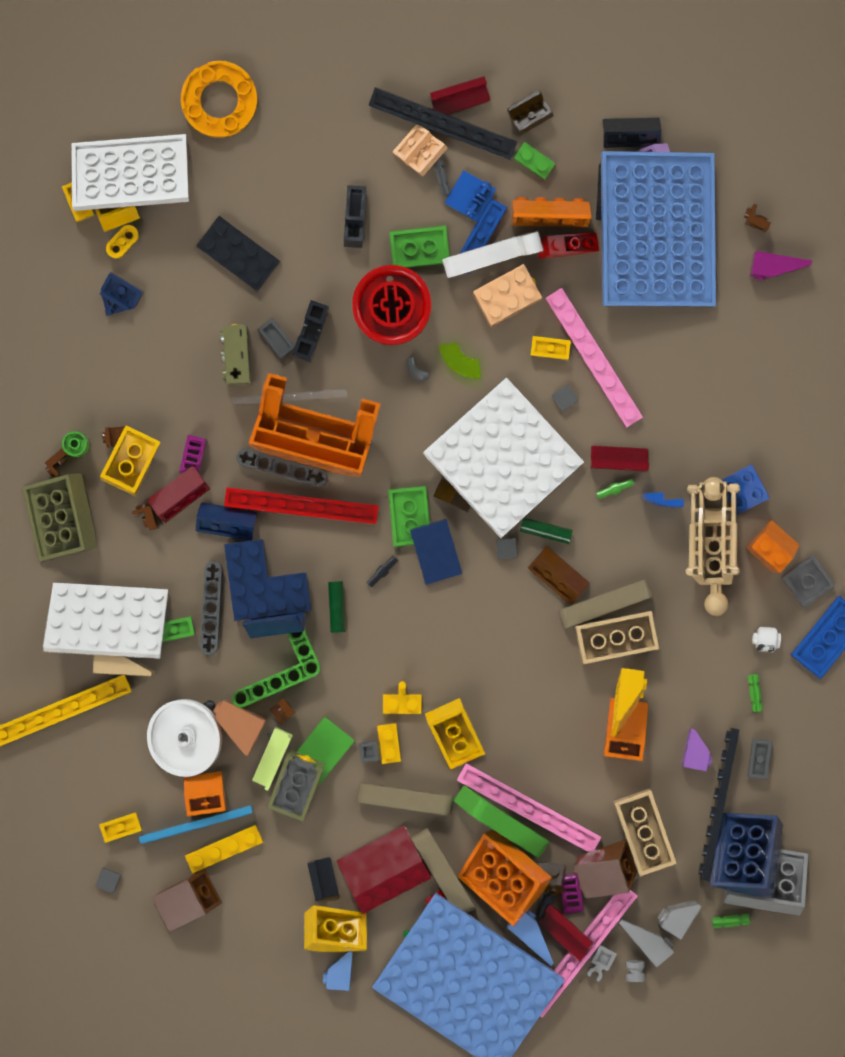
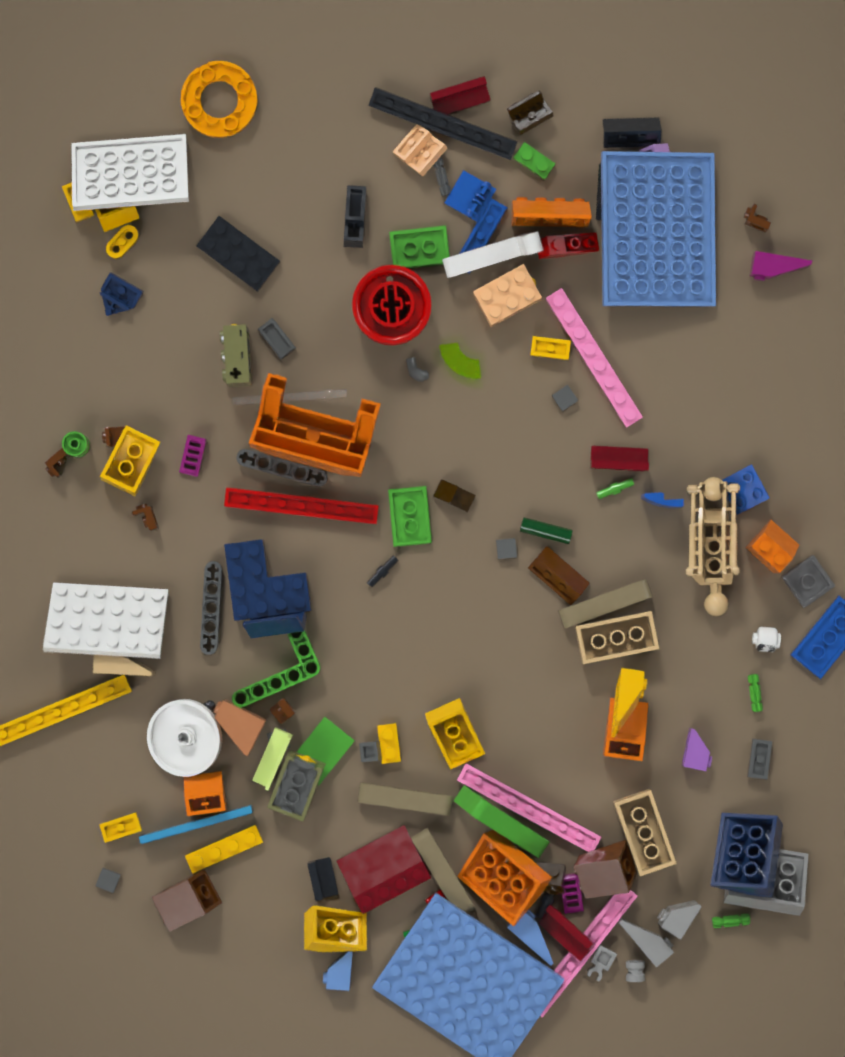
olive slope [22,473,98,562] -> none
dark red panel [148,466,211,523] -> none
bright green plate [162,616,195,642] -> none
dark blue panel [195,502,257,541] -> none
black arch [292,300,330,363] -> none
dark green piece [328,581,346,633] -> none
yellow plate [383,681,421,714] -> none
dark blue tile [410,519,463,585] -> none
white plate [423,377,584,538] -> none
black plate [698,727,739,881] -> none

